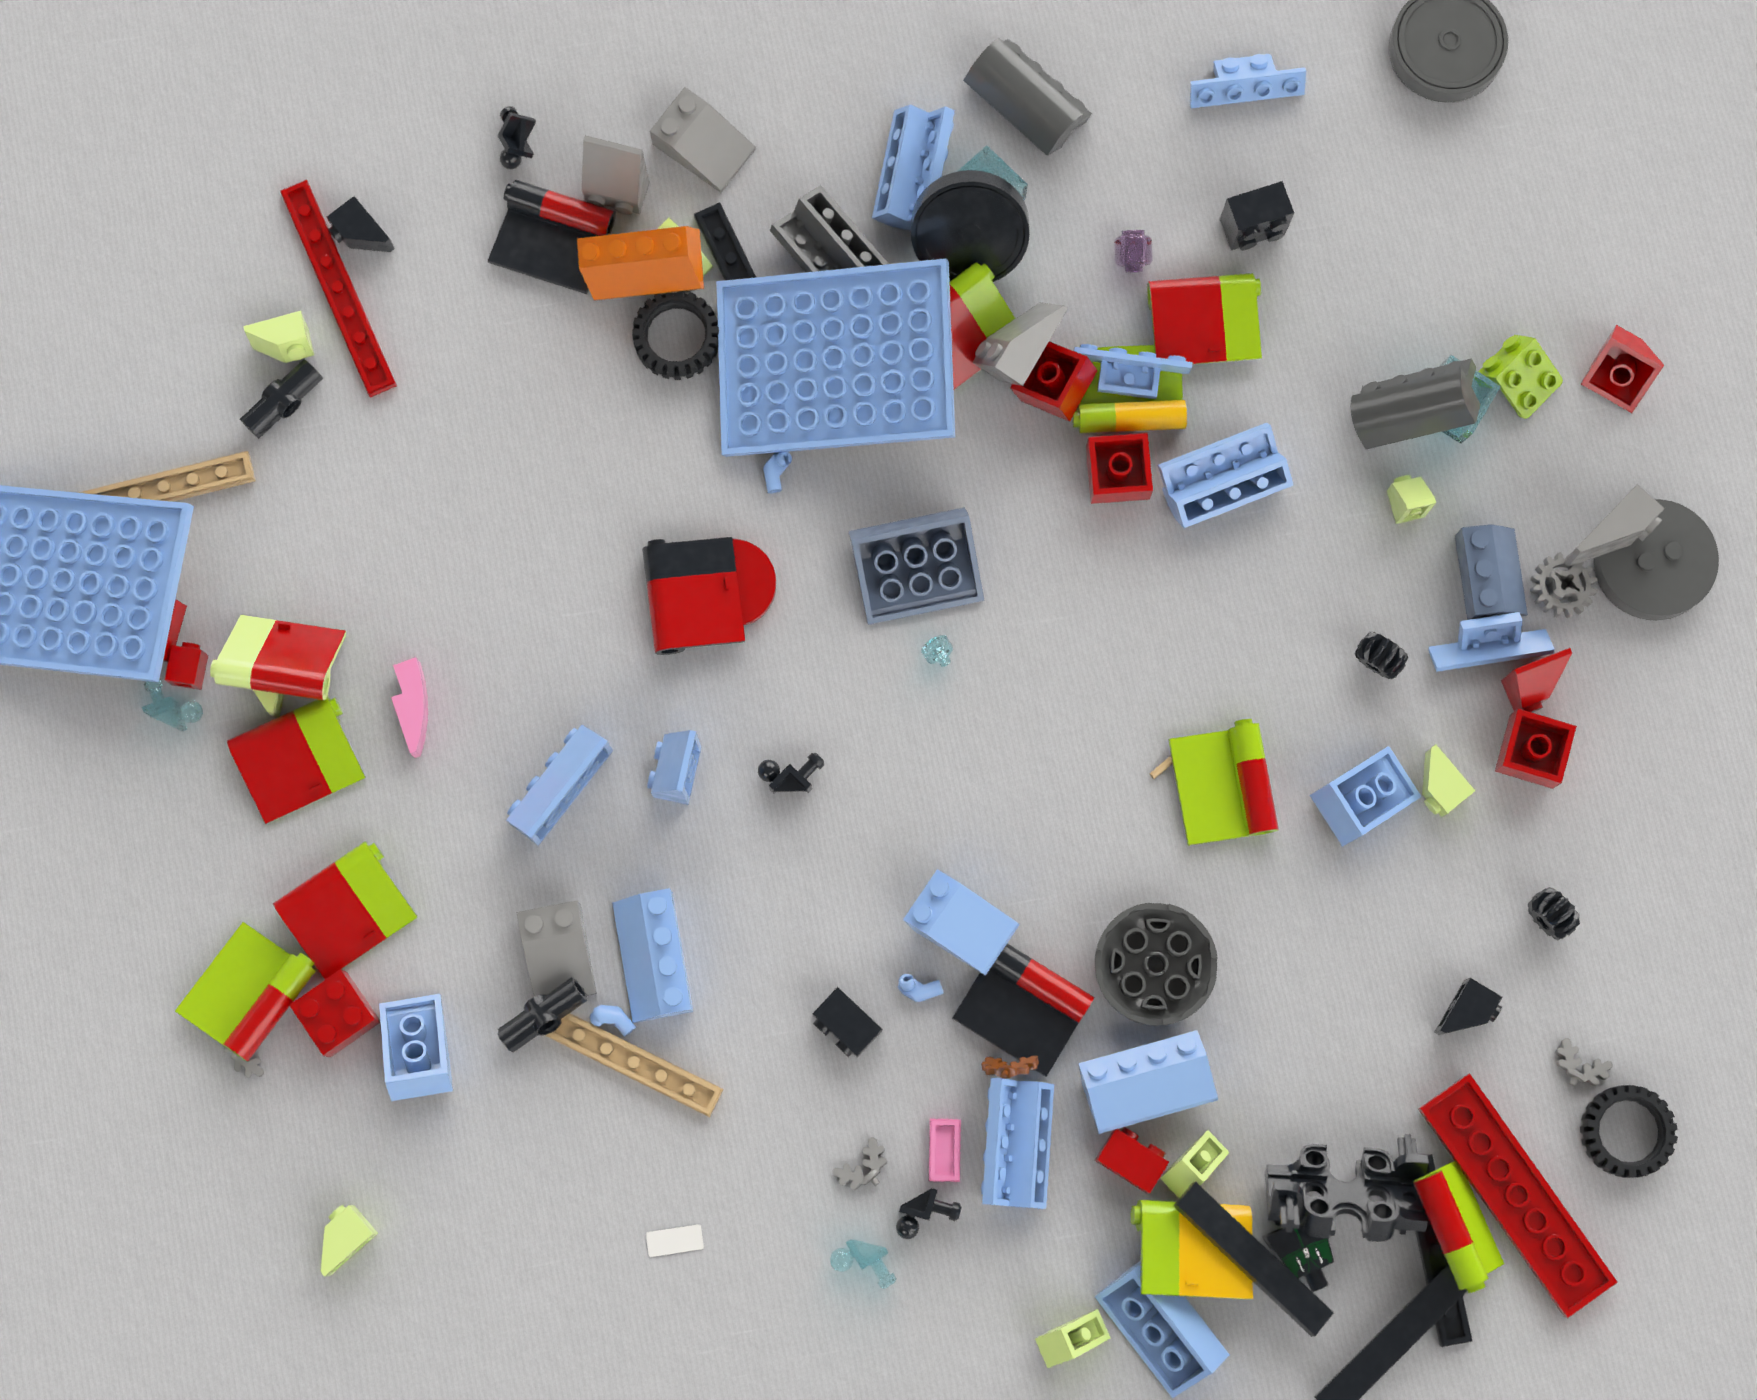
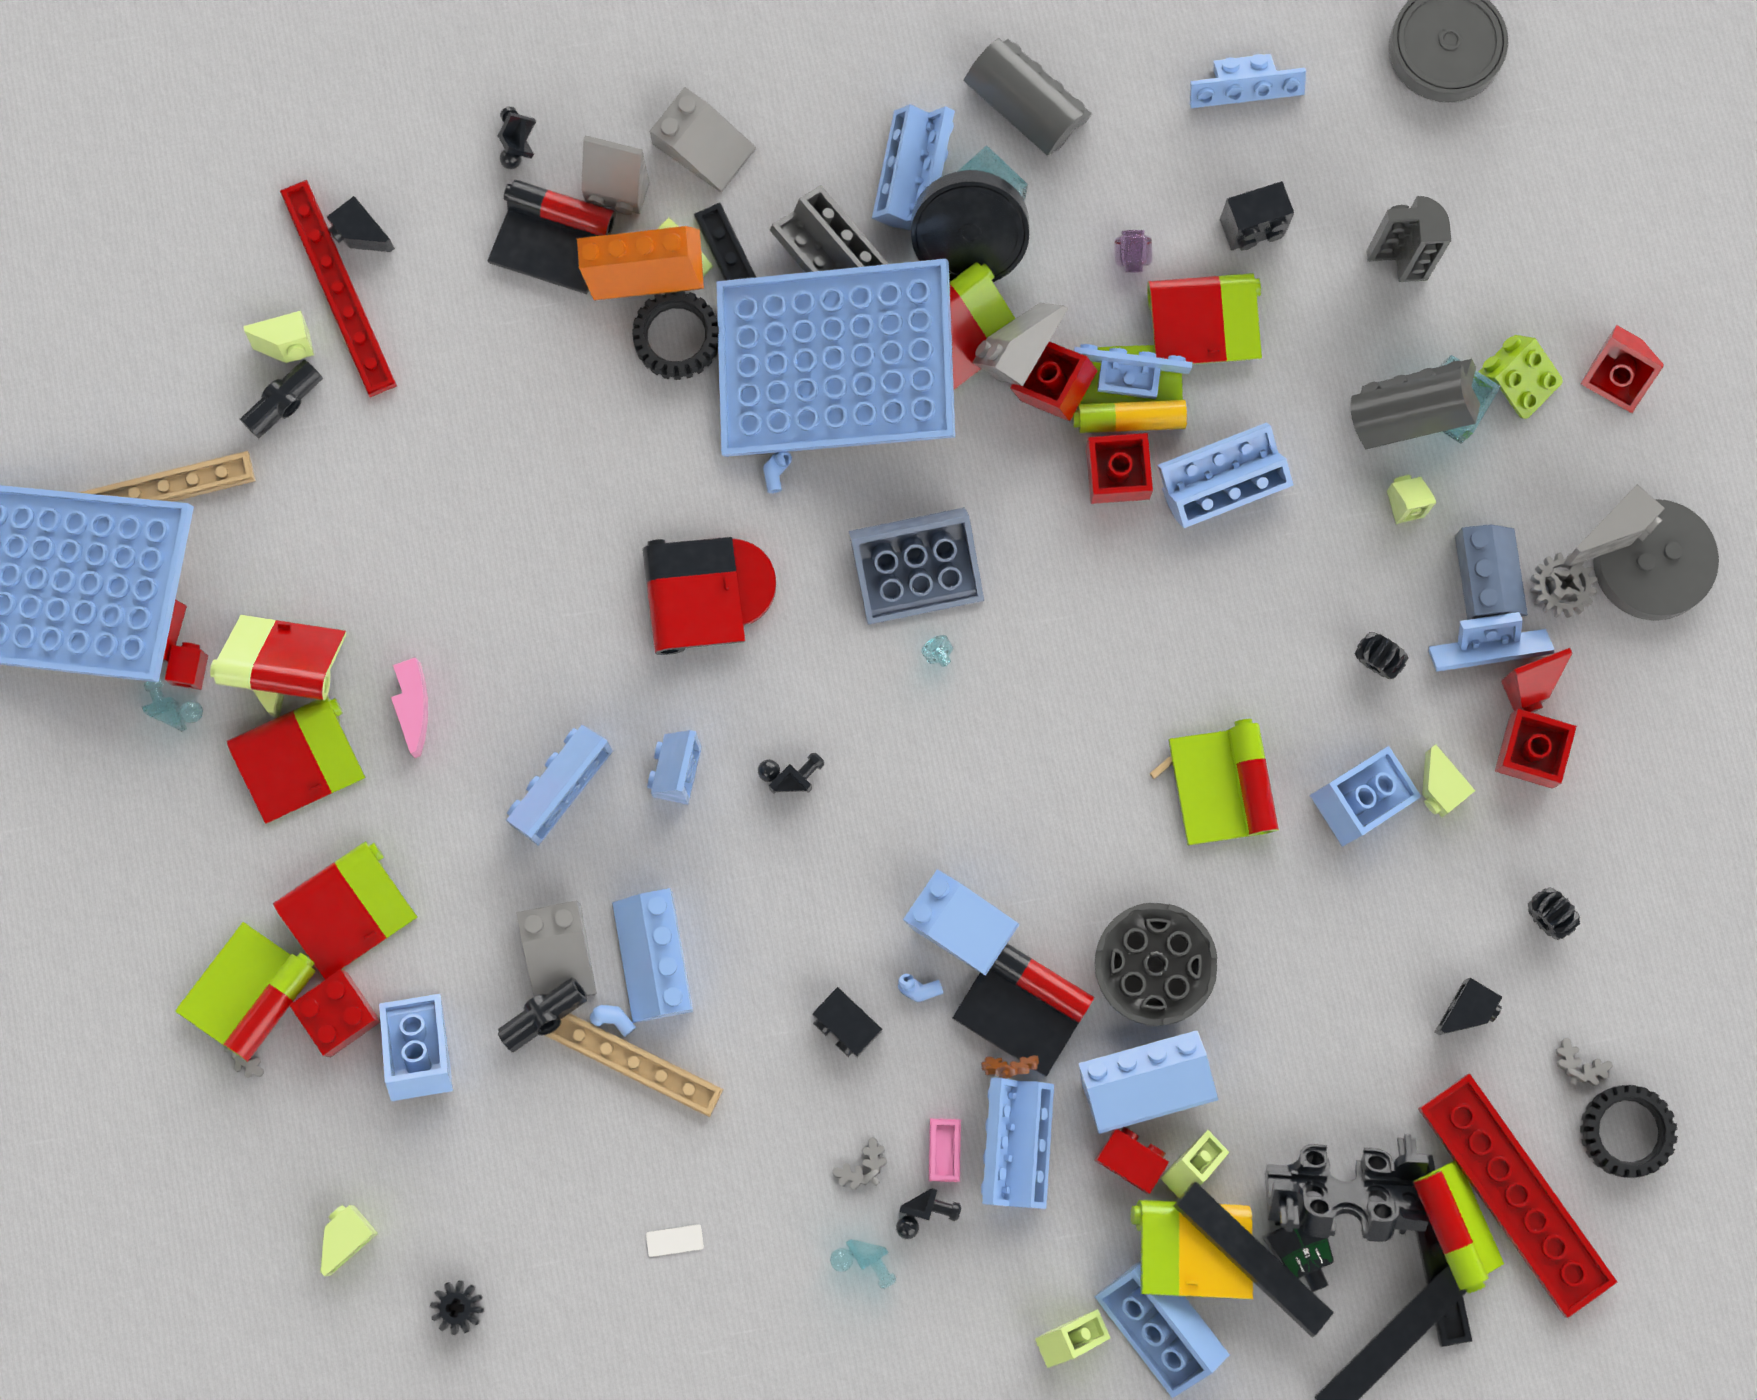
none -> black gear [430,1280,485,1335]
none -> dark grey brick [1367,196,1451,282]

